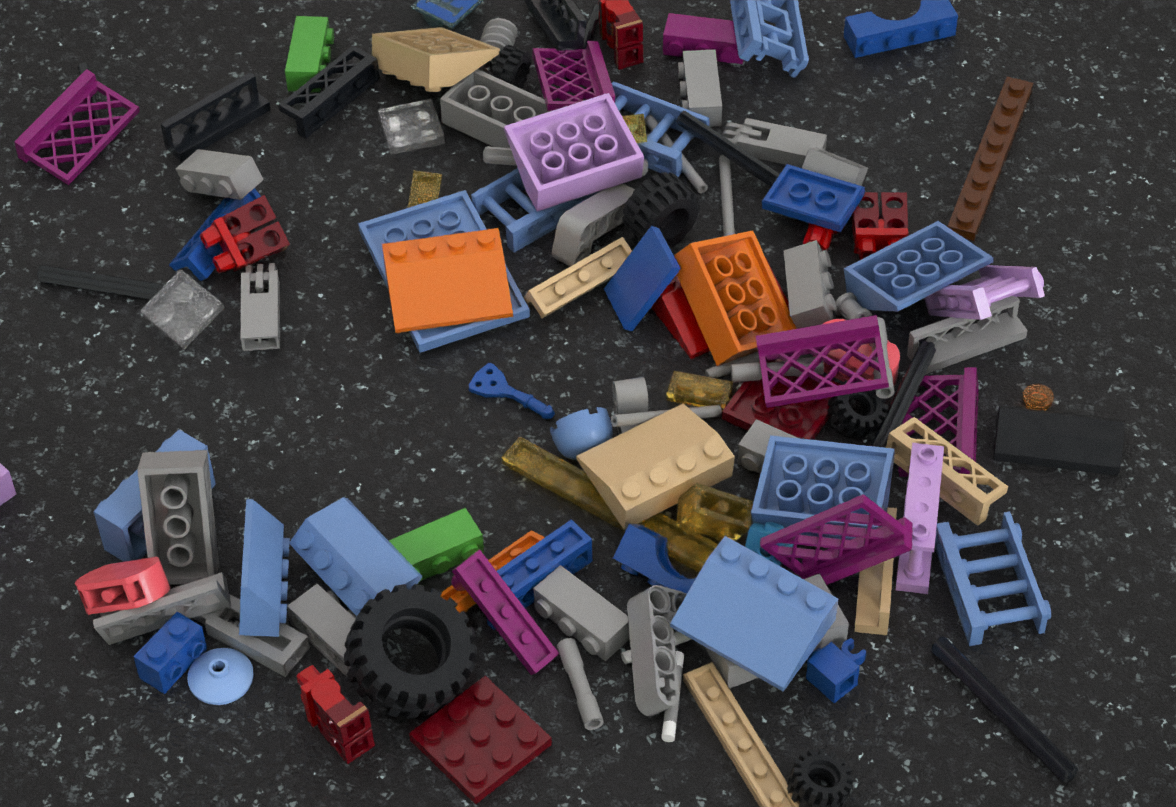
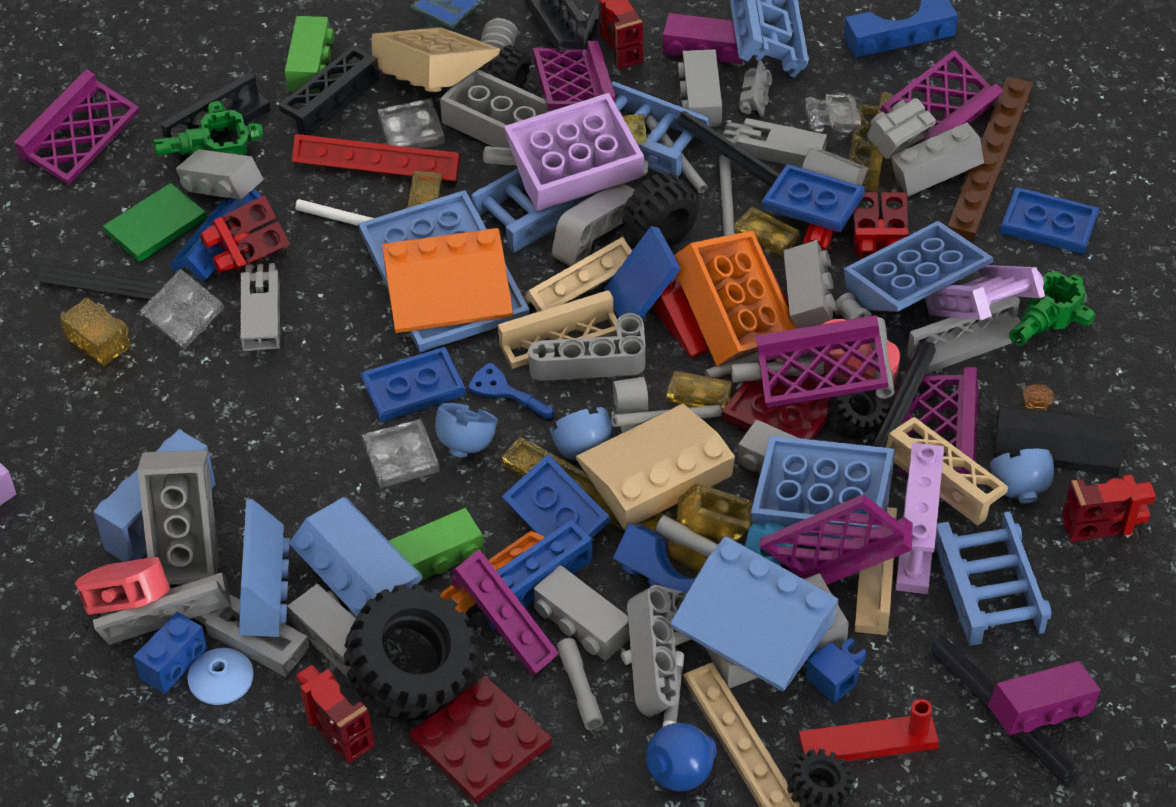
none -> clear yellow brick [59,297,130,367]
none -> green tile [103,183,207,262]
none -> green piece [153,101,263,157]
none -> red plate [291,134,461,182]
none -> white bar [295,199,374,226]
none -> blue tile [360,347,466,422]
none -> clear plate [362,419,440,488]
none -> medium blue cylinder [435,403,498,457]
none -> tan fence [498,290,617,369]
none -> blue plate [502,454,612,538]
none -> light grey beam [528,313,646,381]
none -> blue brick [646,723,717,791]
none -> light grey piece [655,515,718,557]
none -> clear yellow plate [735,207,799,256]
none -> light grey hinge [738,60,772,117]
none -> red piece [798,699,939,761]
none -> clear plate [805,95,861,133]
none -> clear yellow fence [848,92,893,191]
none -> light grey brick [867,98,936,159]
none -> magenta fence [880,50,1003,145]
none -> light grey brick [891,122,984,197]
none -> magenta brick [988,661,1101,735]
none -> medium blue cylinder [990,448,1054,504]
none -> blue tile [1000,187,1099,254]
none -> green piece [1009,272,1096,346]
none -> hips [1061,475,1156,543]

